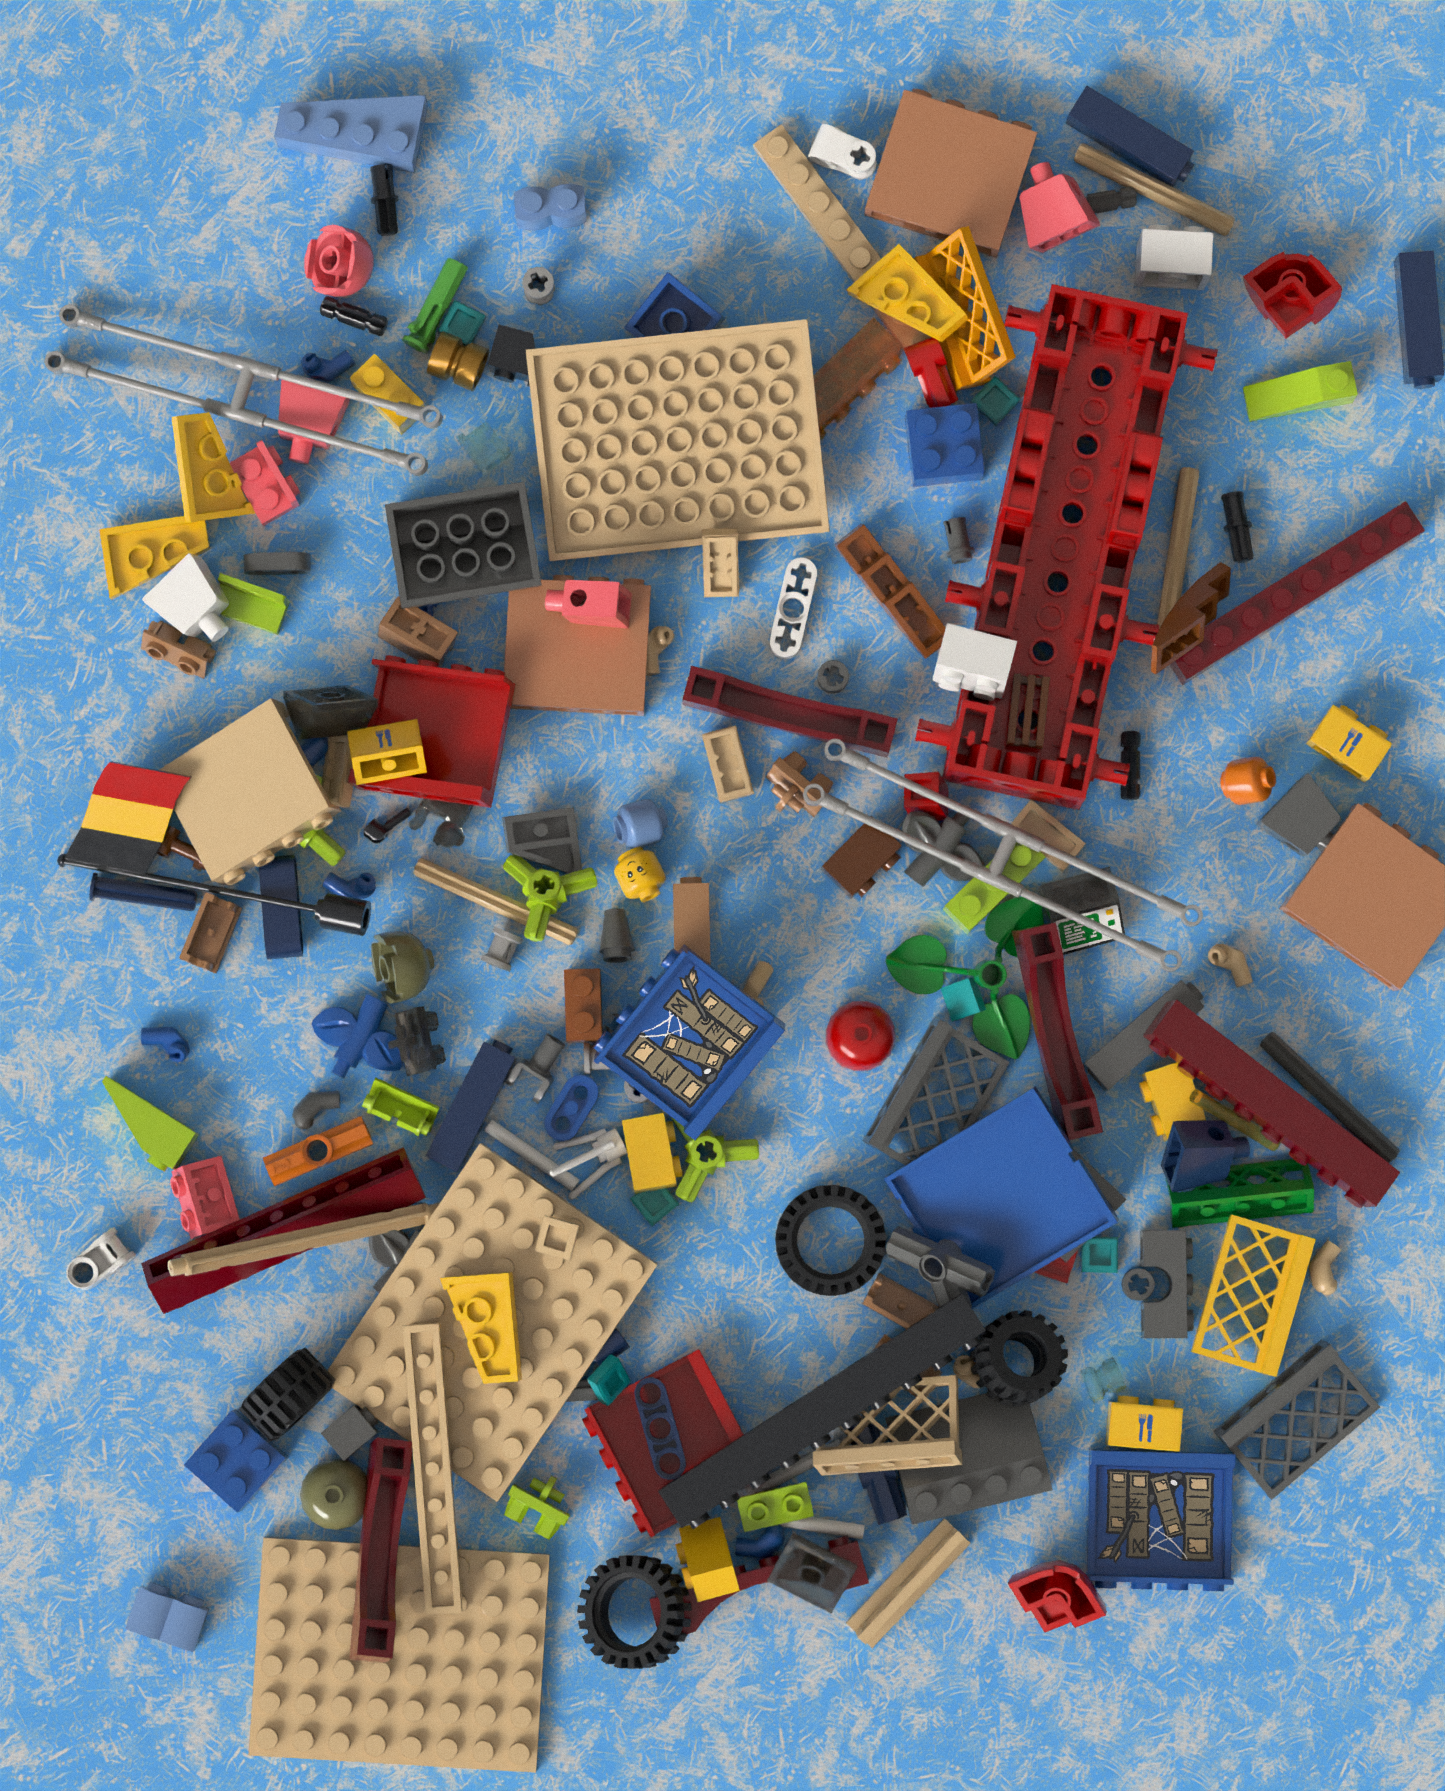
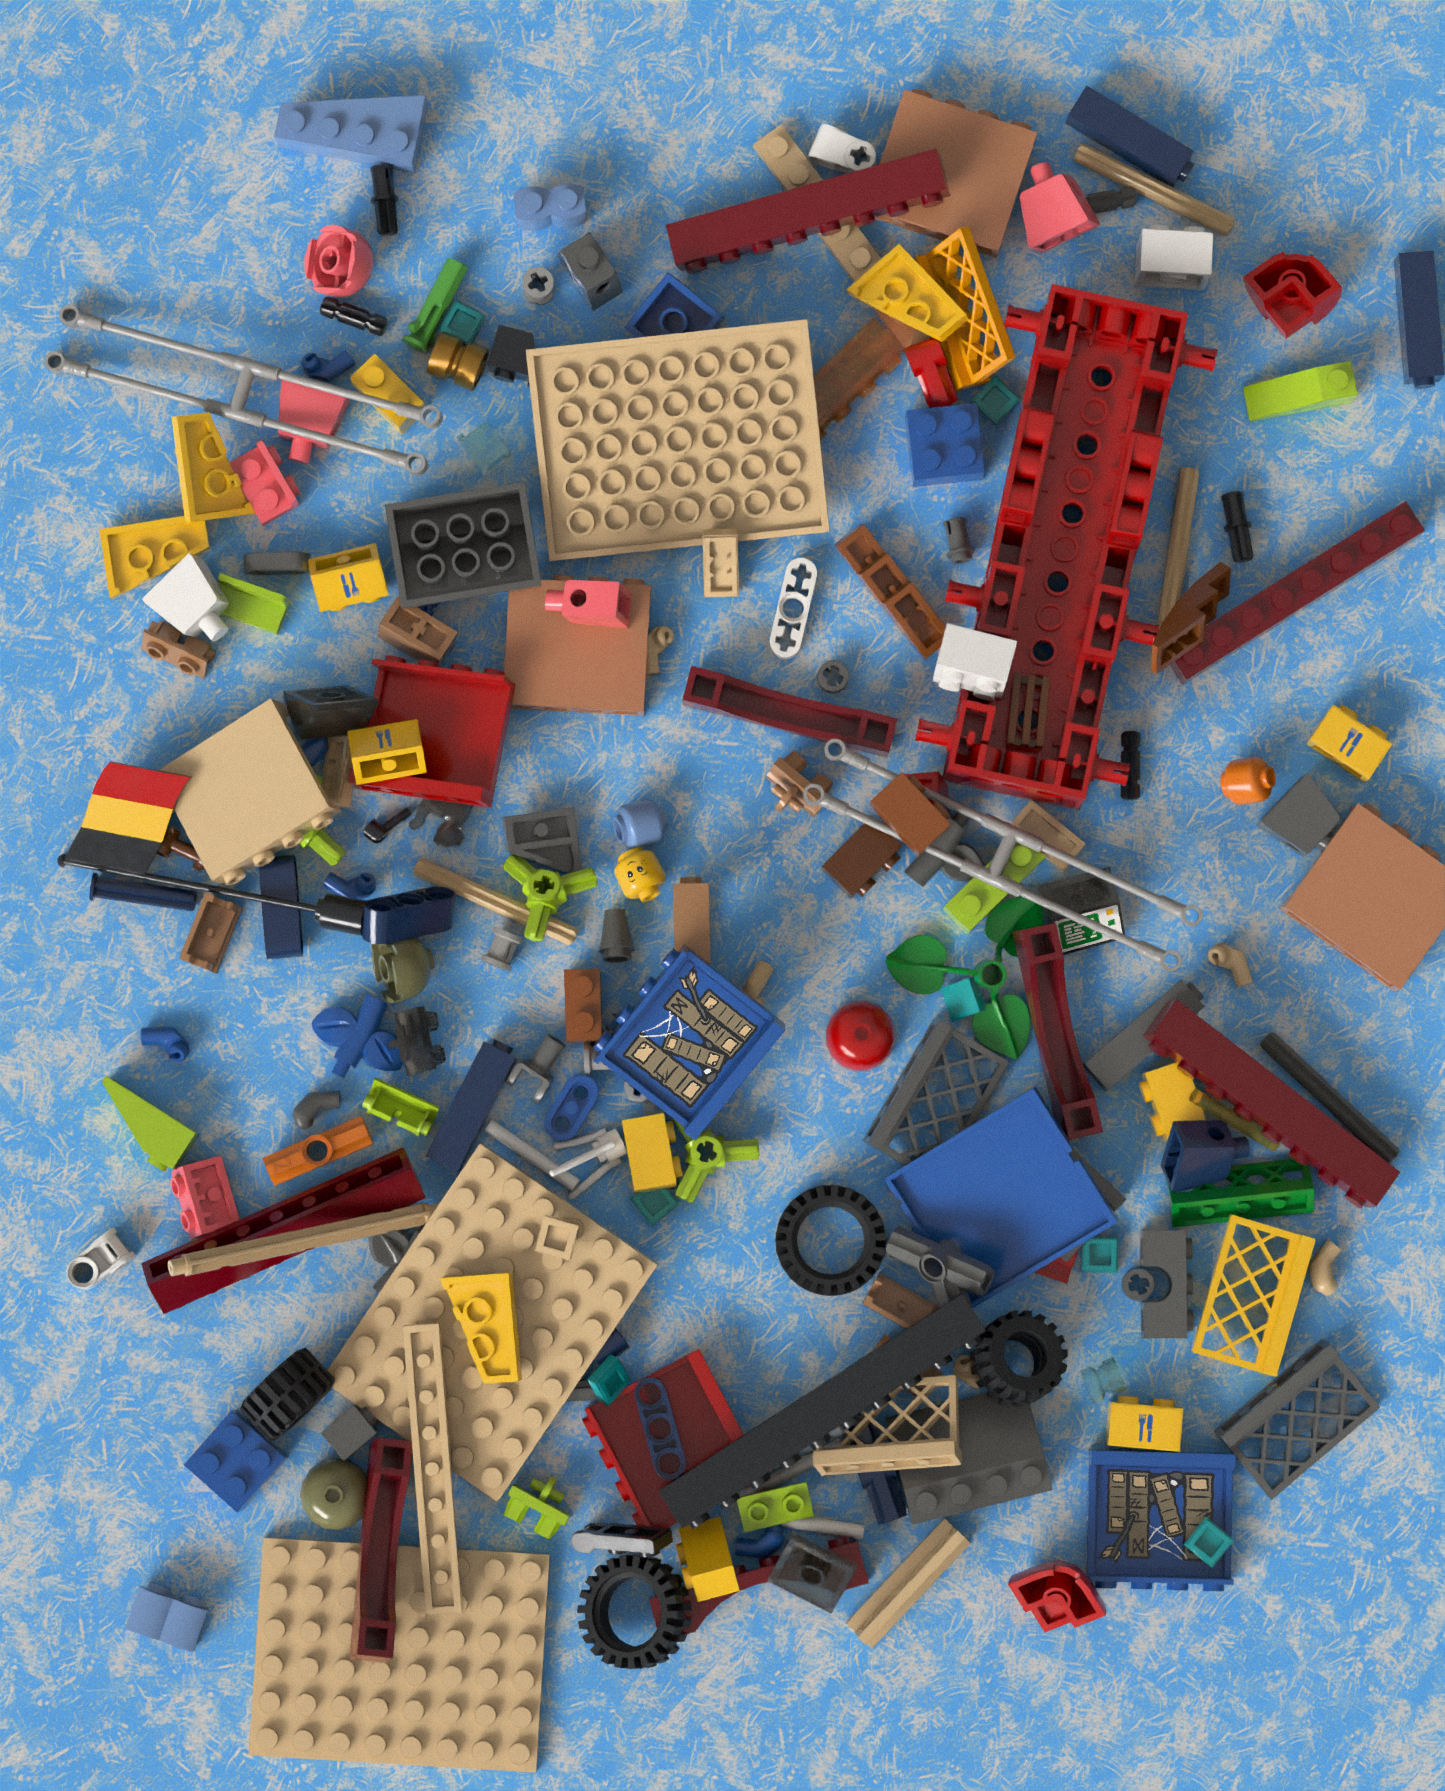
tan plate [702,725,754,803] -> none
none -> yellow brick [308,543,389,612]
none -> dark blue beam [362,886,455,944]
none -> dark grey torso [557,232,623,311]
none -> black hinge [570,1522,673,1557]
none -> dark red brick [666,149,951,274]
none -> dark orange brick [869,772,951,857]
none -> teal tile [1183,1516,1234,1568]

